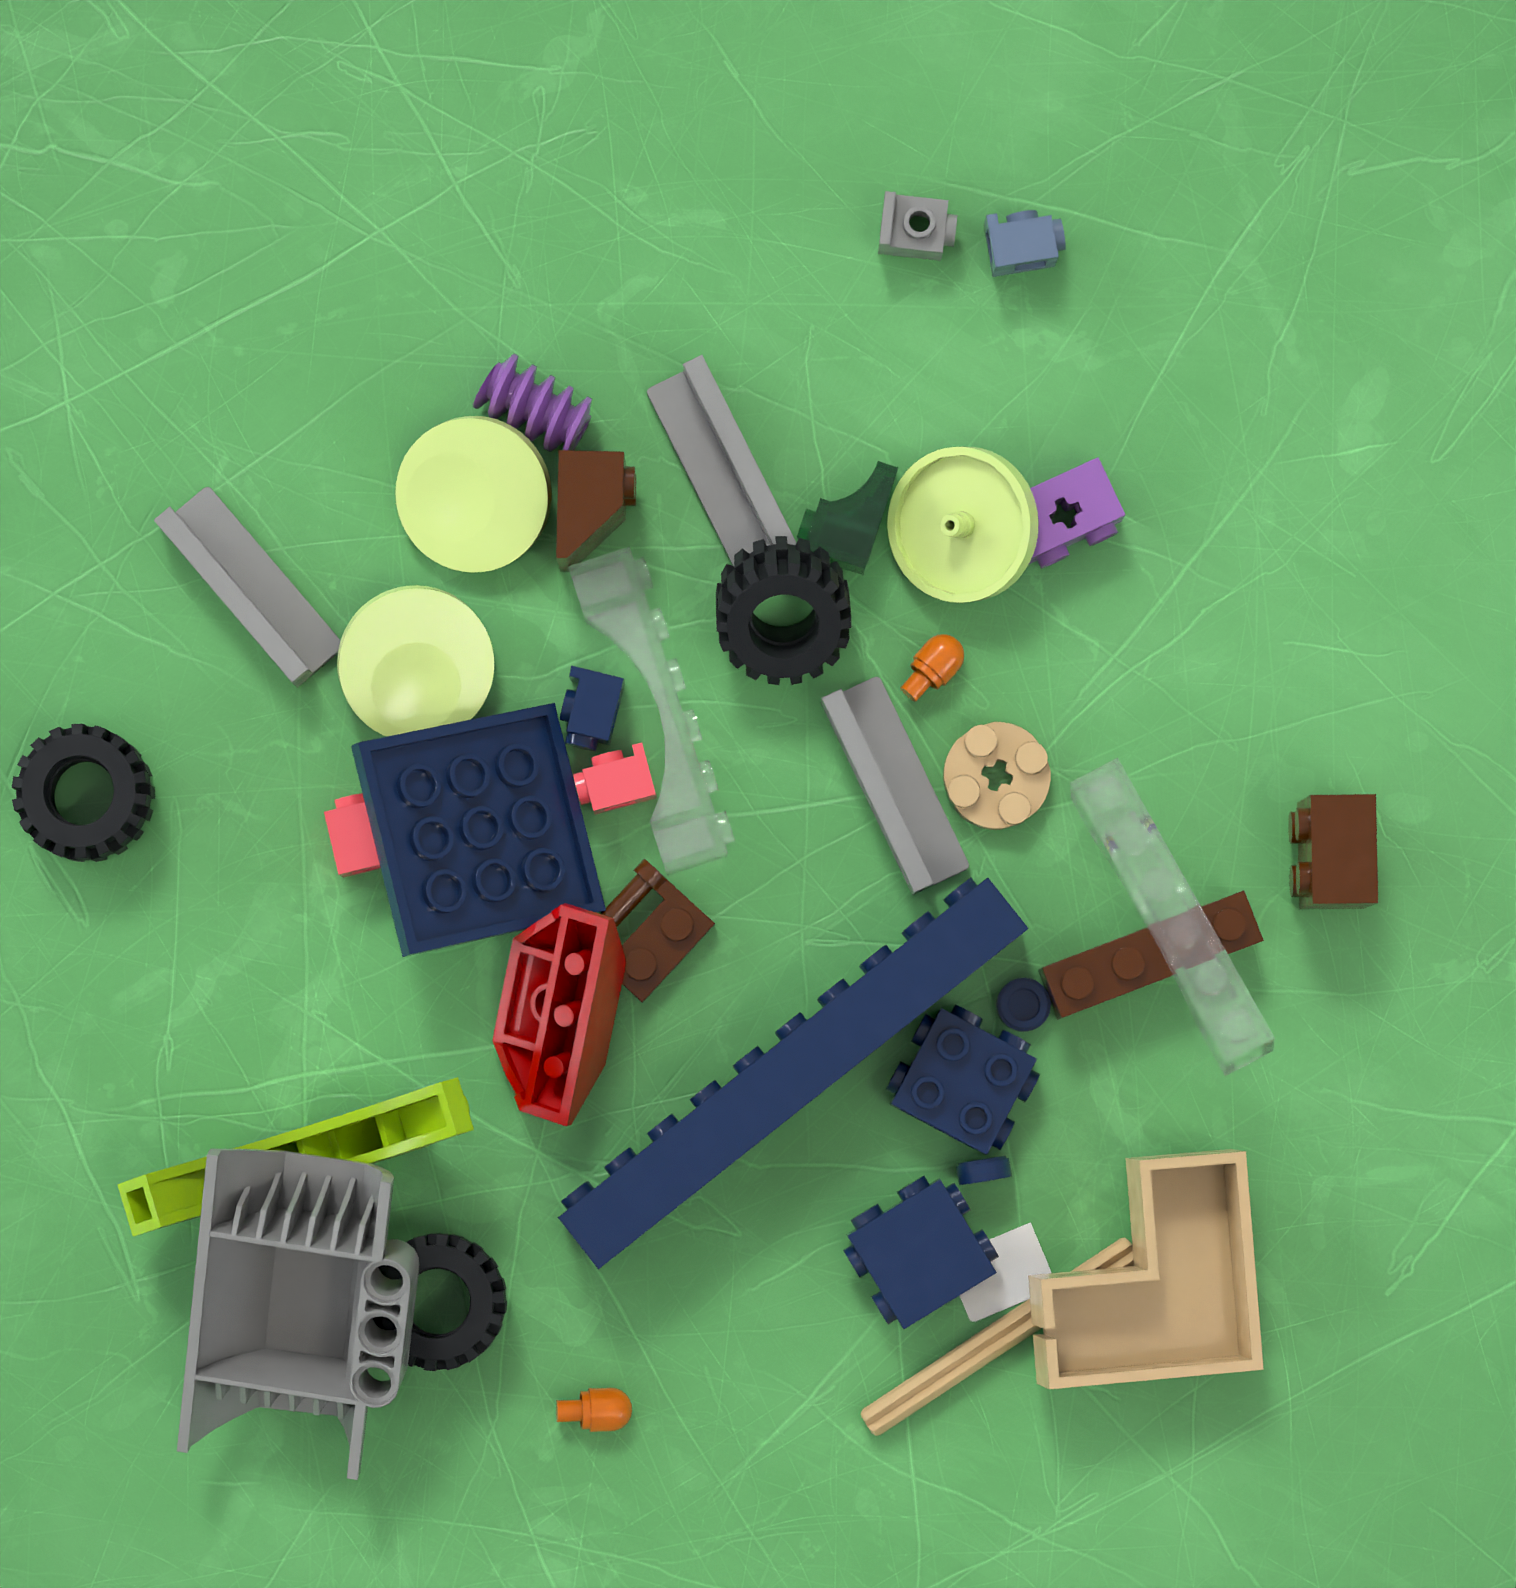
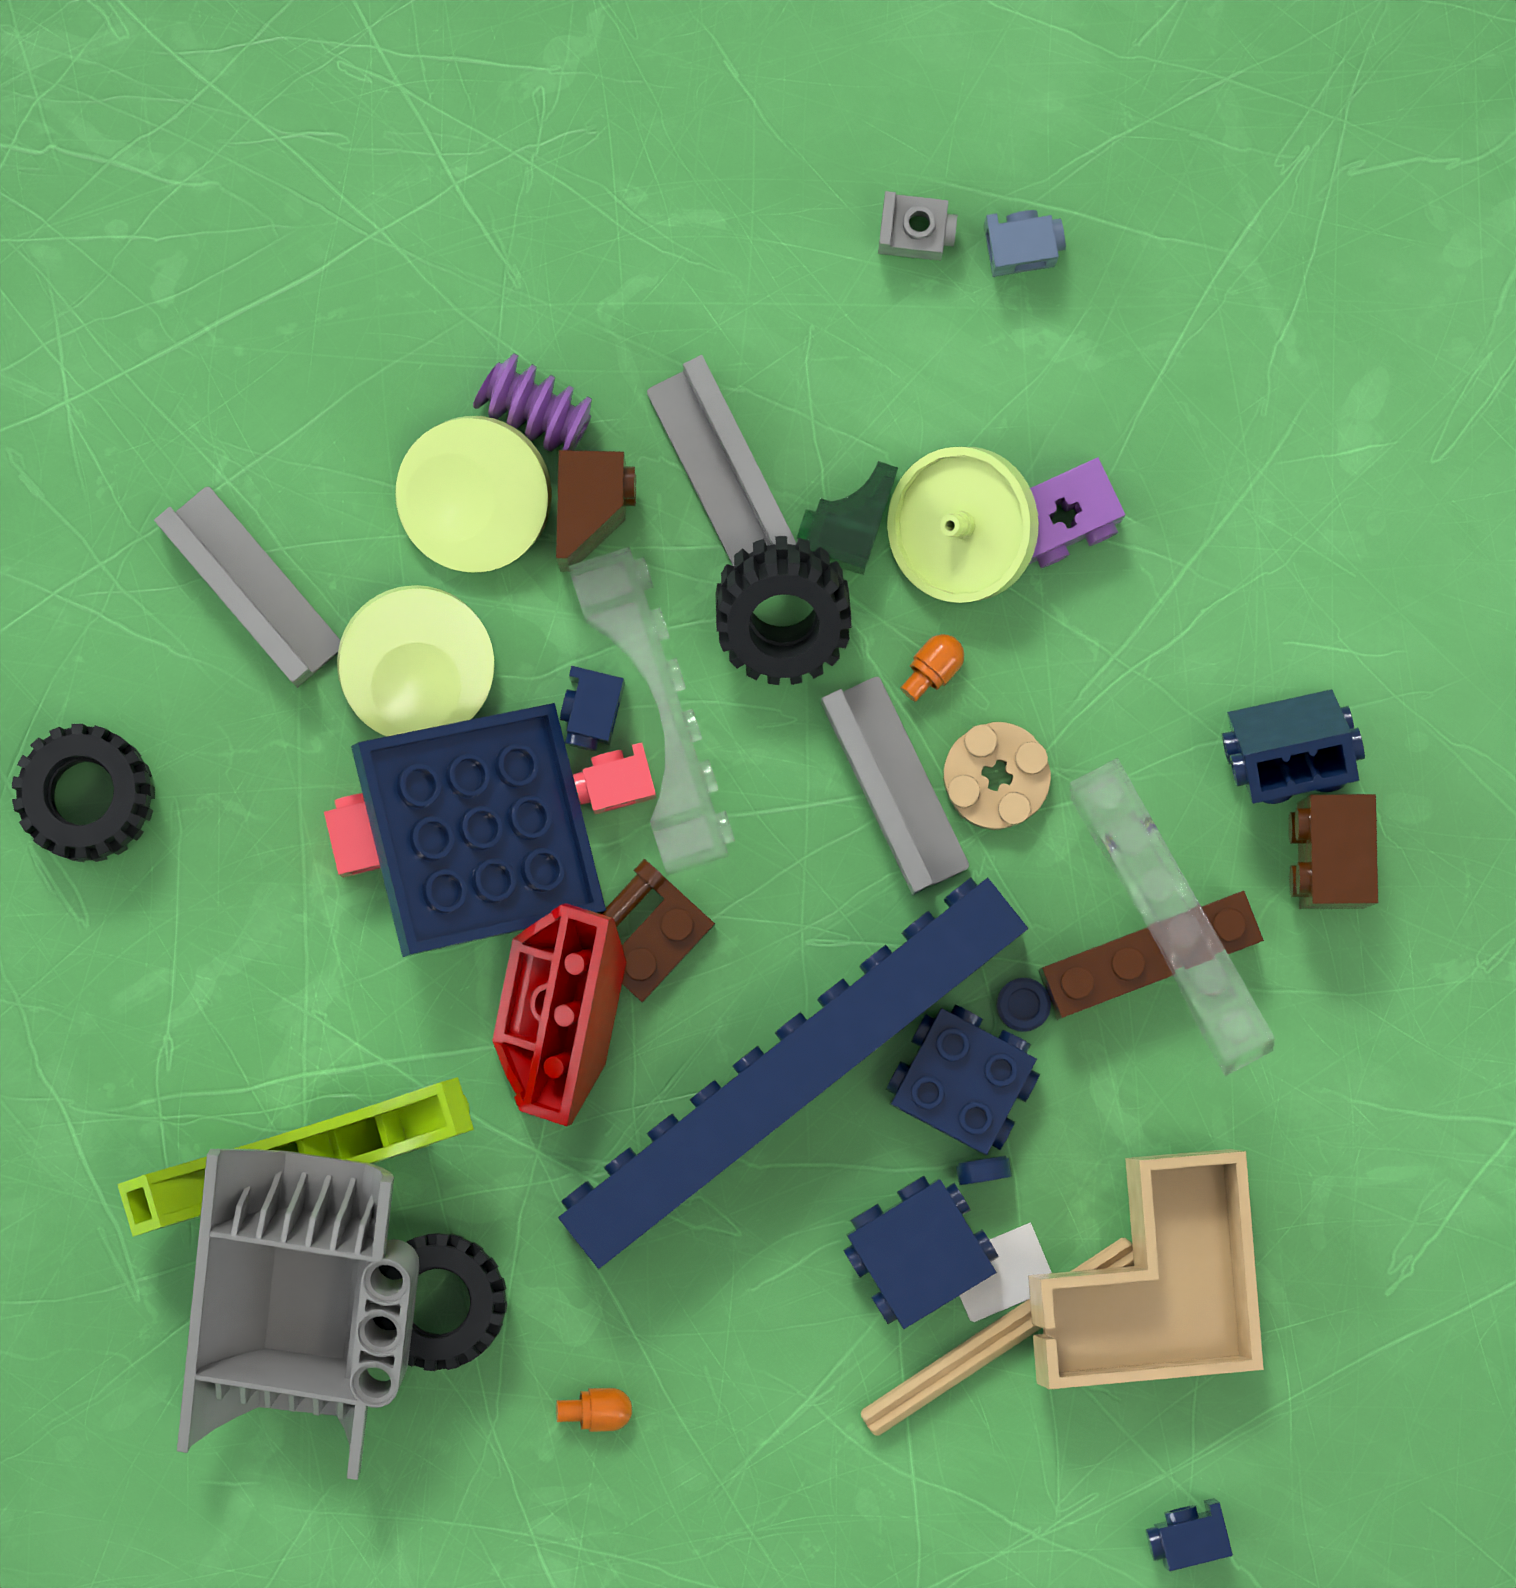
none -> dark blue brick [1146,1498,1233,1571]
none -> dark blue brick [1222,689,1365,804]

